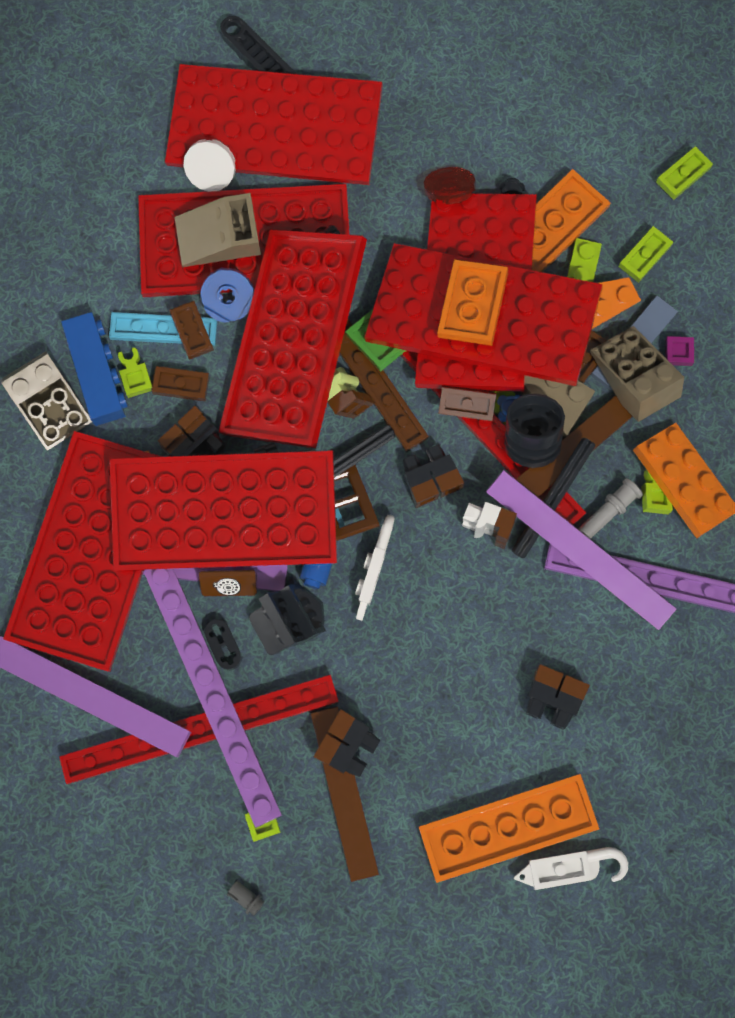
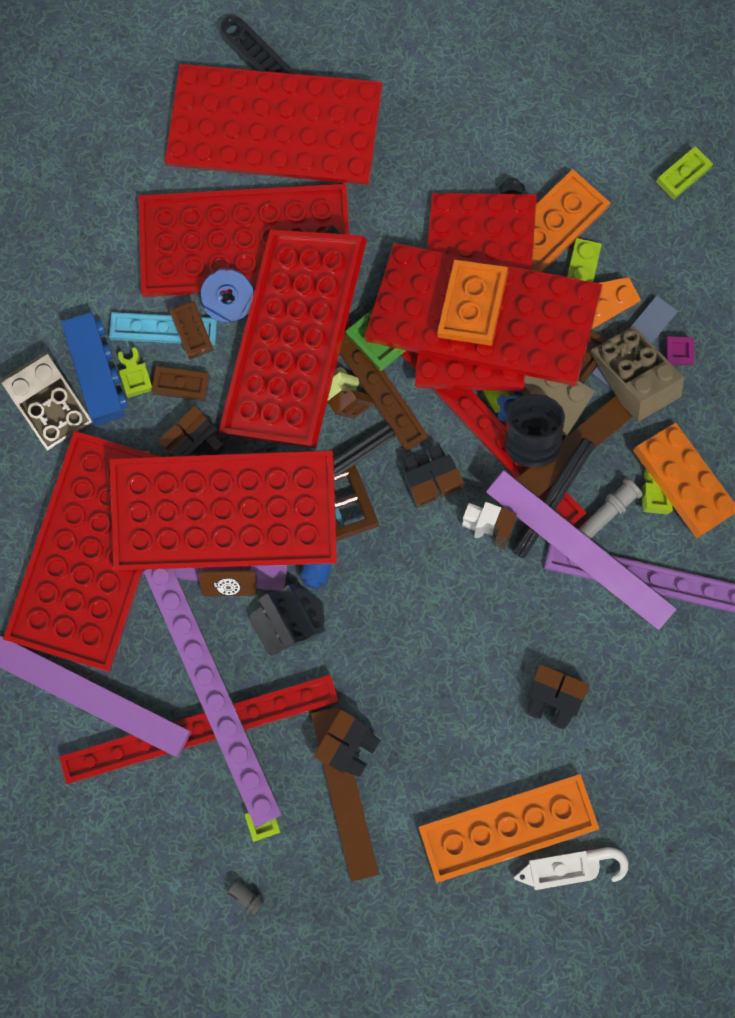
dark tan slope [175,193,261,267] -> none
white tile [184,139,236,191] -> none
black beam [204,619,242,671] -> none
white plate [355,514,395,621] -> none
clear red tile [423,167,476,204] -> none
reddish brown plate [438,386,496,421] -> none
lime plate [618,226,673,283] -> none

